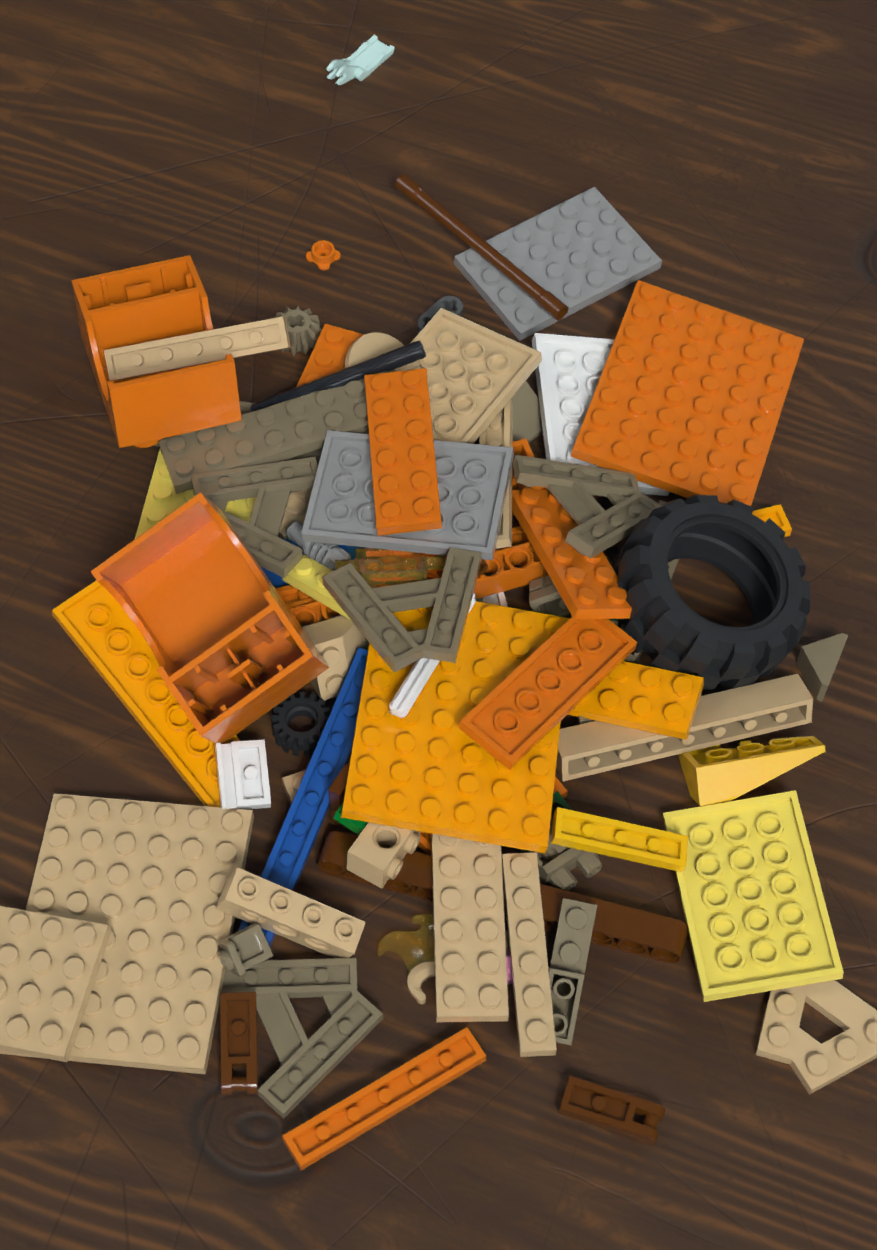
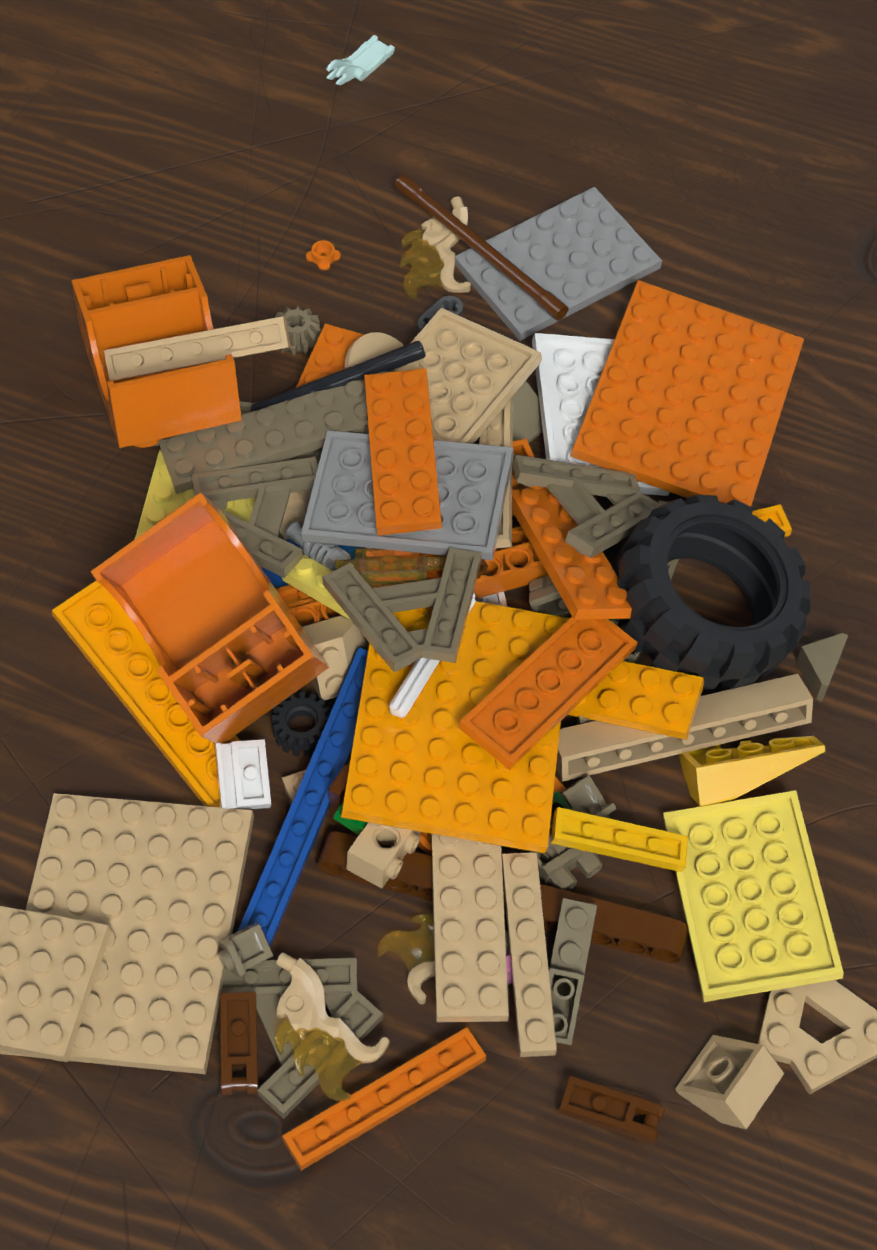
tan brick [216,867,366,958] -> none
none -> piece [275,952,389,1101]
none -> piece [400,196,471,298]
none -> dark tan bracket [560,775,617,819]
none -> tan slope [675,1035,784,1129]

